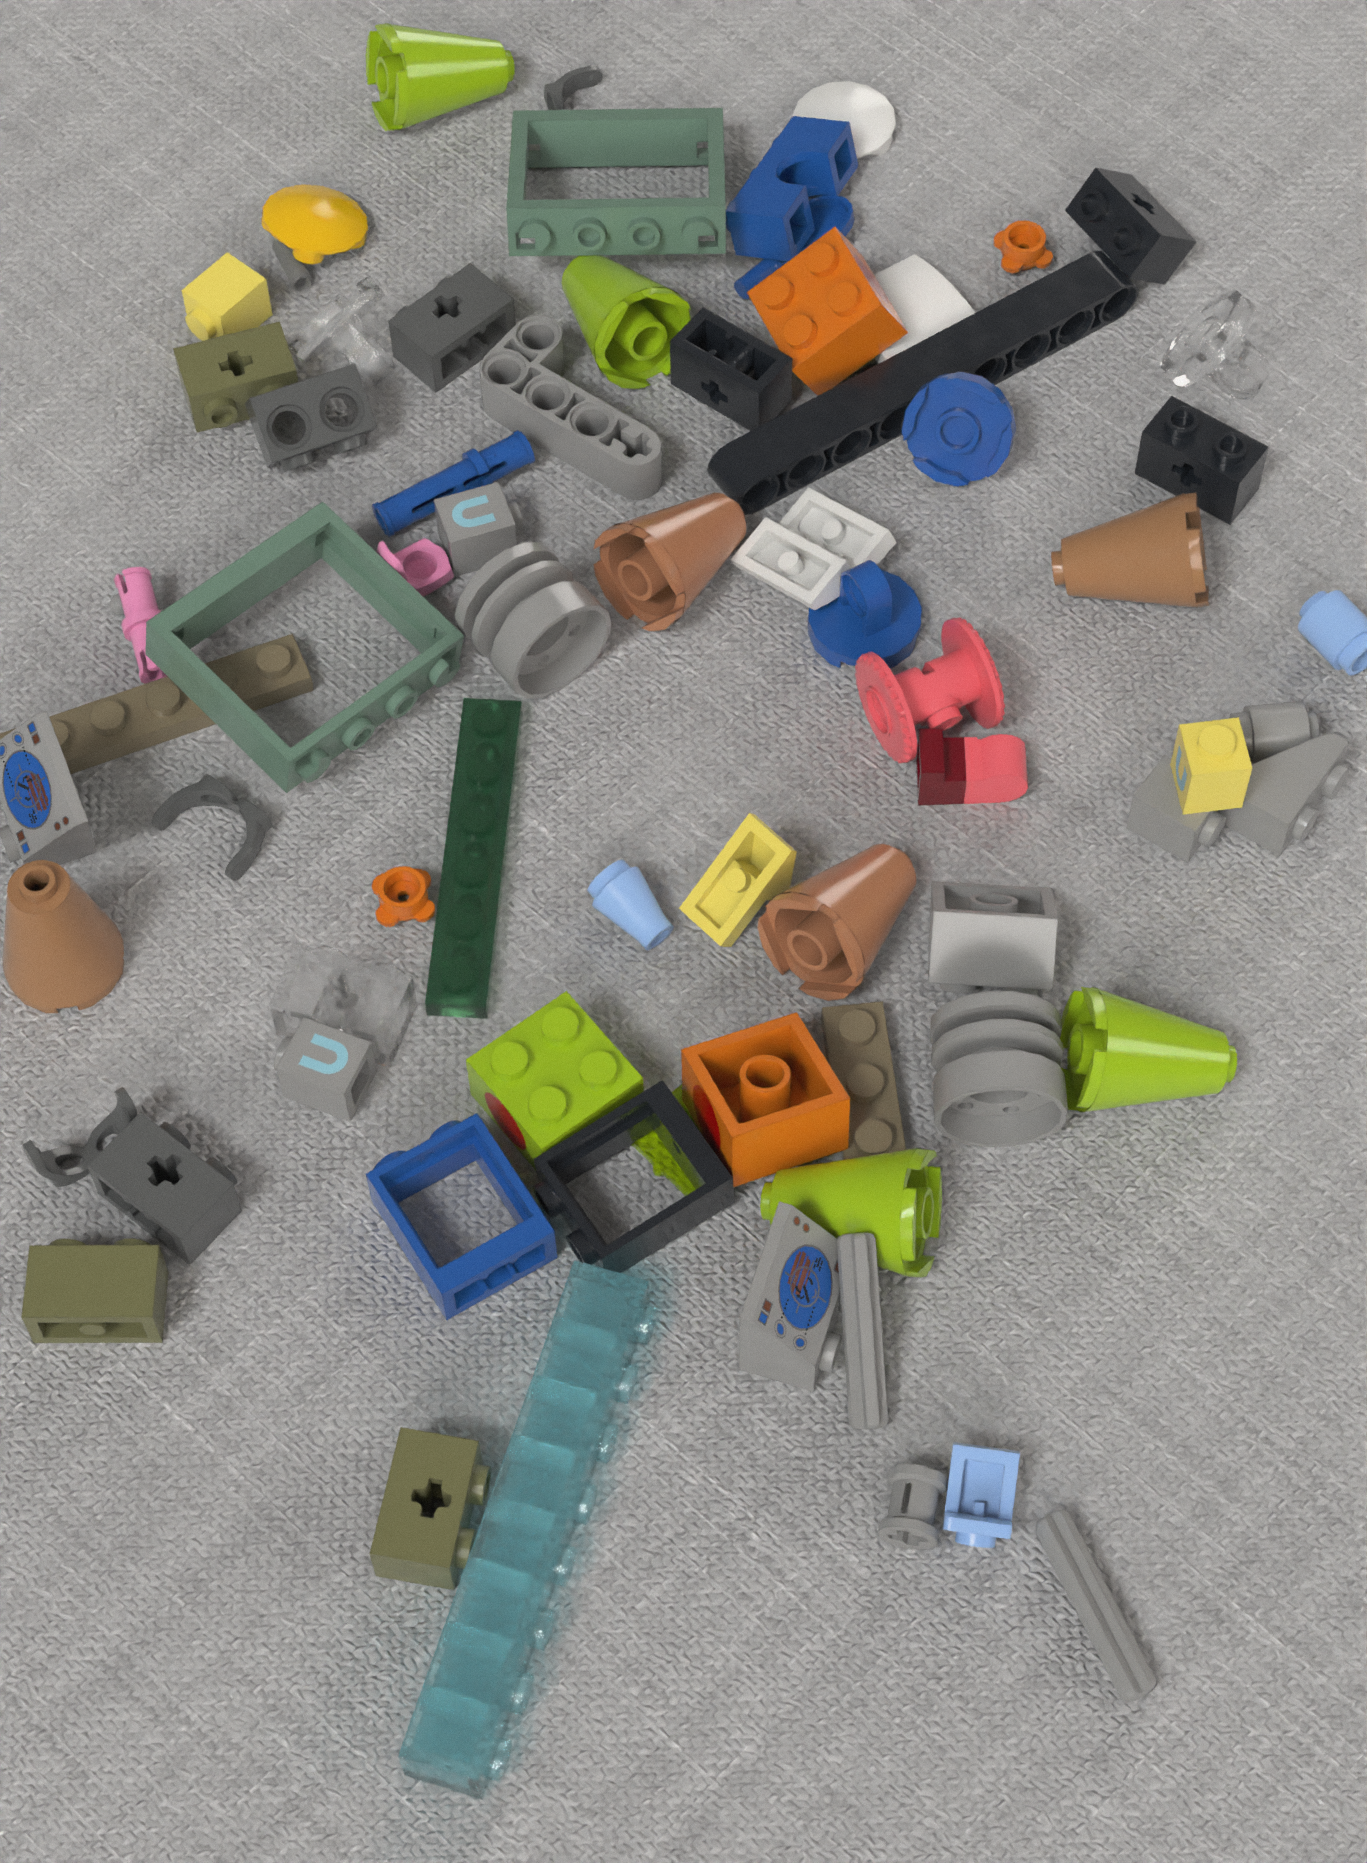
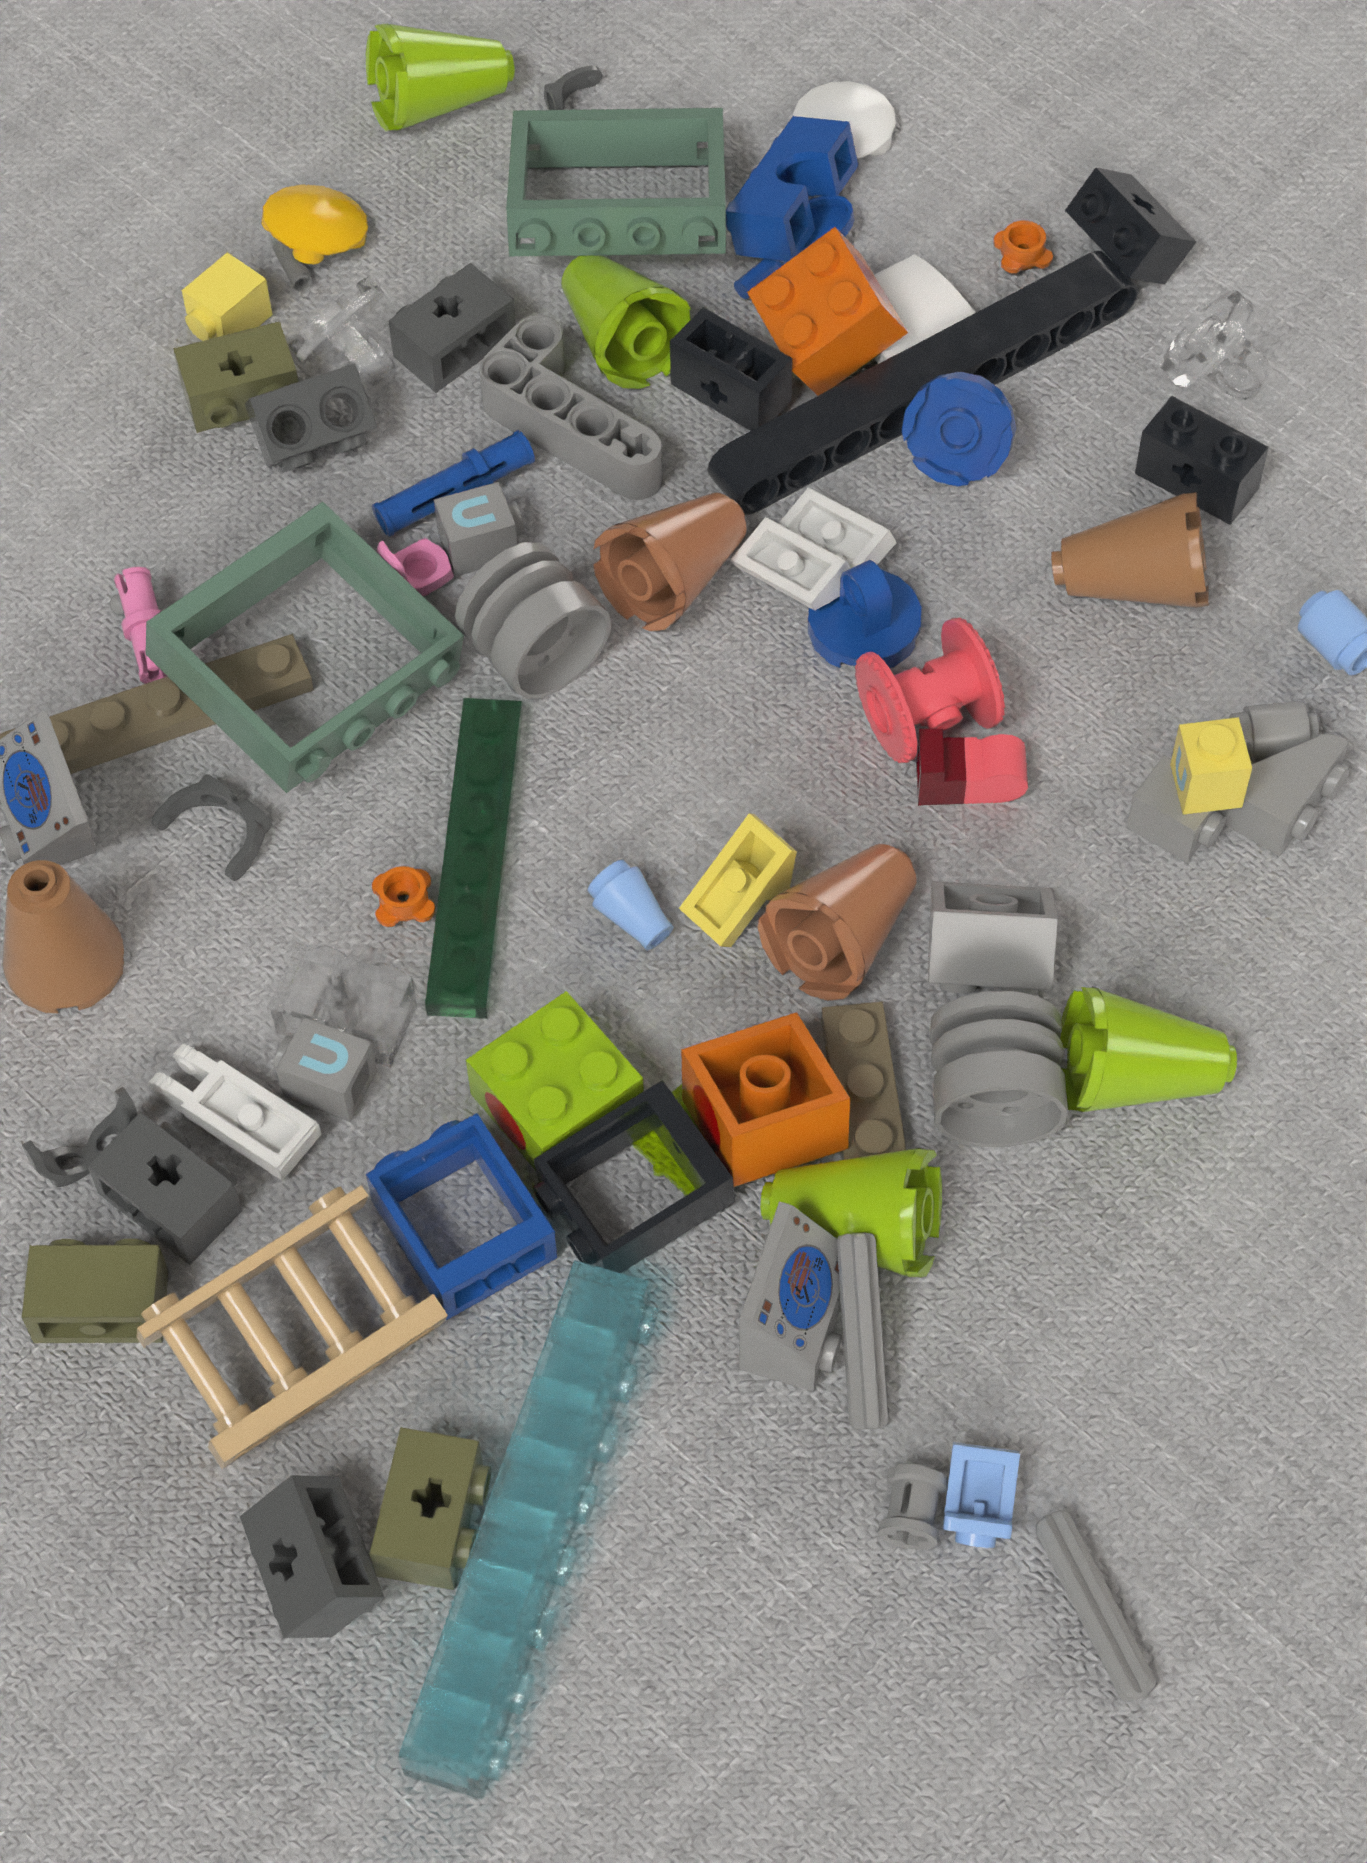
none -> tan fence [136,1185,448,1469]
none -> white hinge [148,1044,321,1181]
none -> dark grey brick [240,1475,384,1638]

